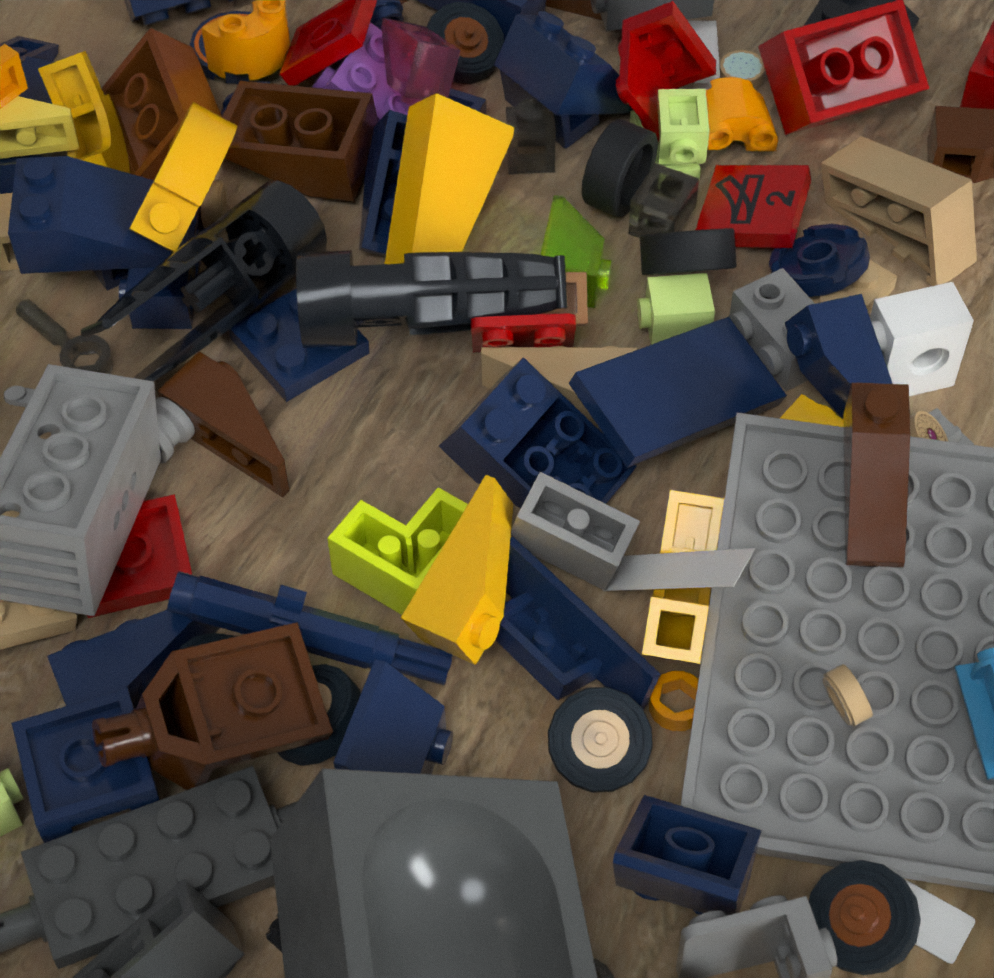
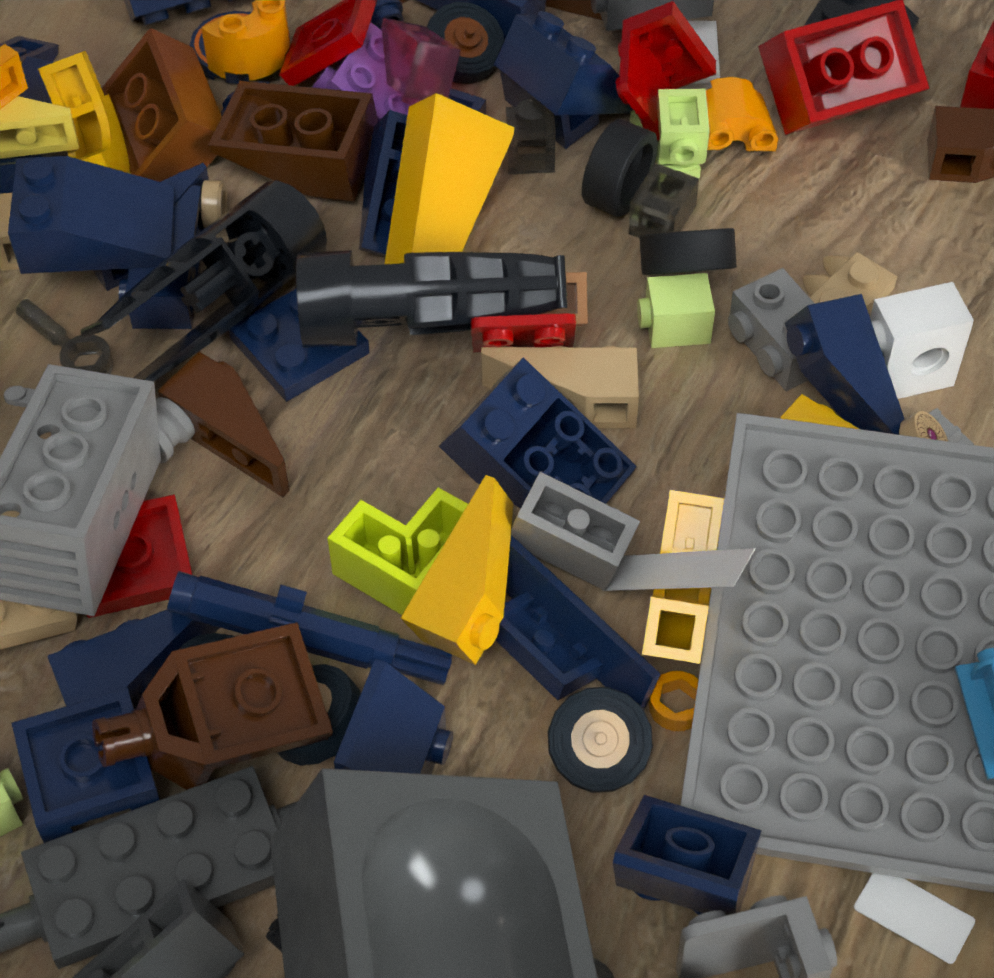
yellow arch [129,102,237,252] -> none
clear neon green slope [540,195,612,308] -> none
dark blue tile [568,316,787,468] -> none
red tile [695,165,812,248] -> none
light aqua tile [719,50,765,90] -> none
dark blue tile [769,224,870,297] -> none
black wheel [809,860,921,976] -> none
tan wedge [821,136,977,286] -> none
tan tile [823,664,873,727] -> none
reddish brown slope [843,382,910,568] -> none

